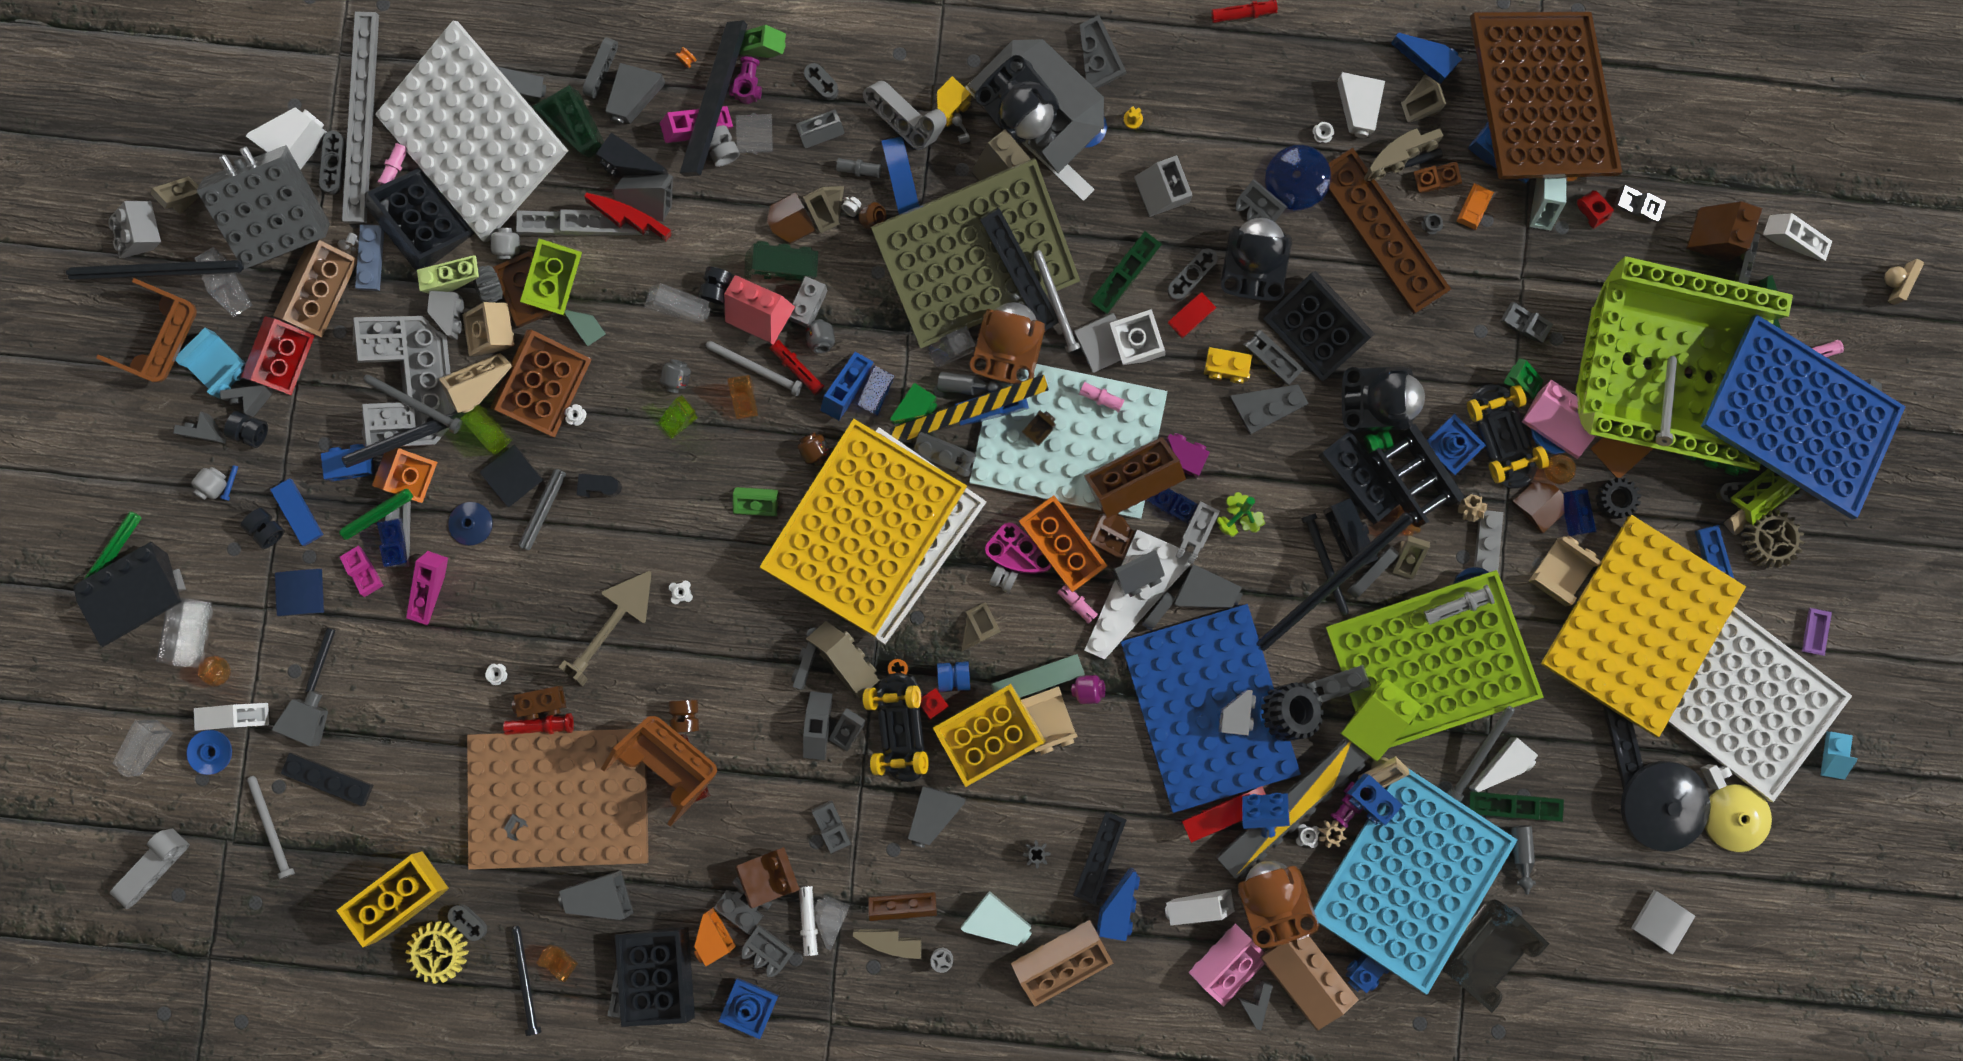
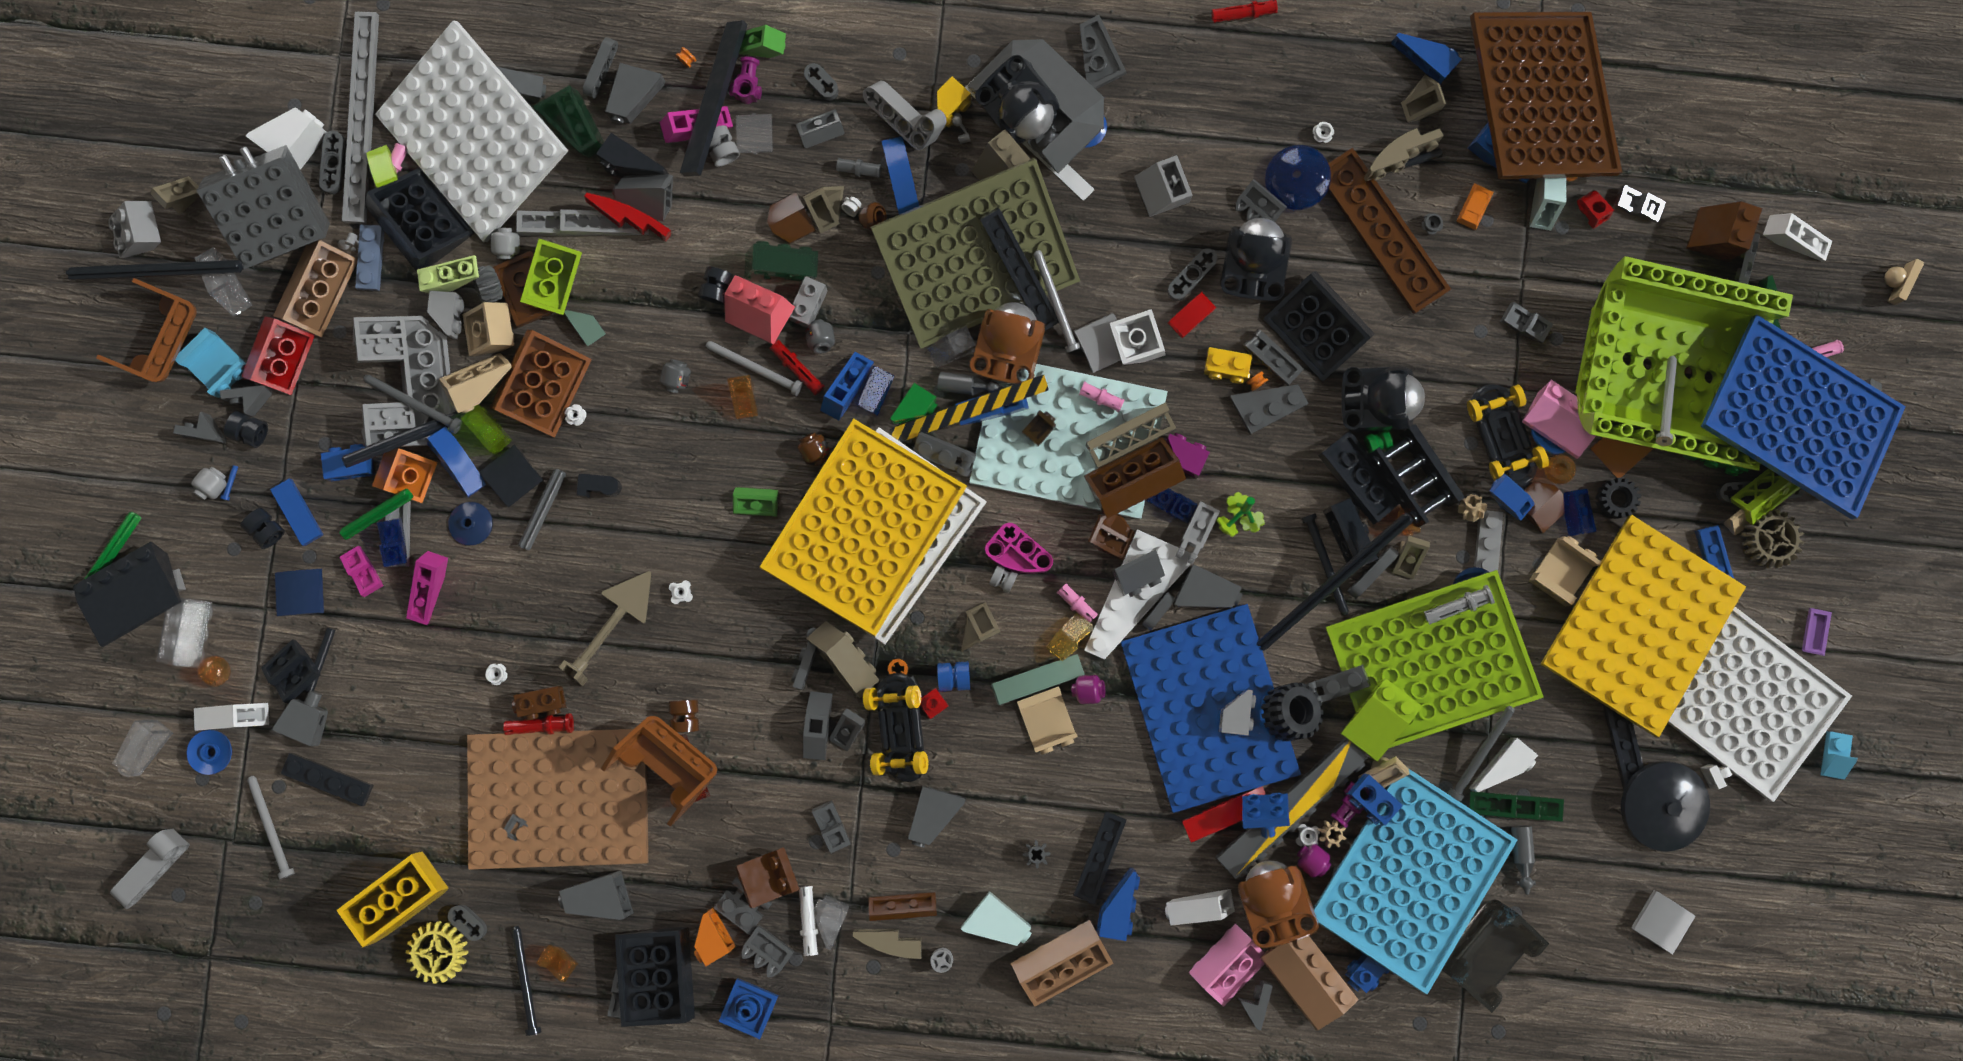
clear slope [644,283,710,324] -> none
clear neon green slope [658,395,697,439] -> none
yellow slope [933,684,1046,787] -> none
orange slope [1018,495,1107,592] -> none
dark green slope [1090,231,1162,314] -> none
yellow piece [1123,106,1143,129] -> none
white slope [1338,72,1385,138] -> none
dark orange slope [1414,161,1462,193] -> none
blue plate [1427,414,1486,476] -> none
green slope [1504,358,1544,400] -> none
light yellow dish [1705,784,1772,852] -> none
none -> black slope [261,639,321,704]
none -> lime slope [366,145,398,188]
none -> blue slope [427,426,486,497]
none -> clear yellow slope [1047,613,1093,661]
none -> dark tan fence [1086,402,1176,468]
none -> orange bush [1246,371,1268,391]
none -> magenta head [1297,844,1331,878]
none -> blue slope [1489,474,1535,521]

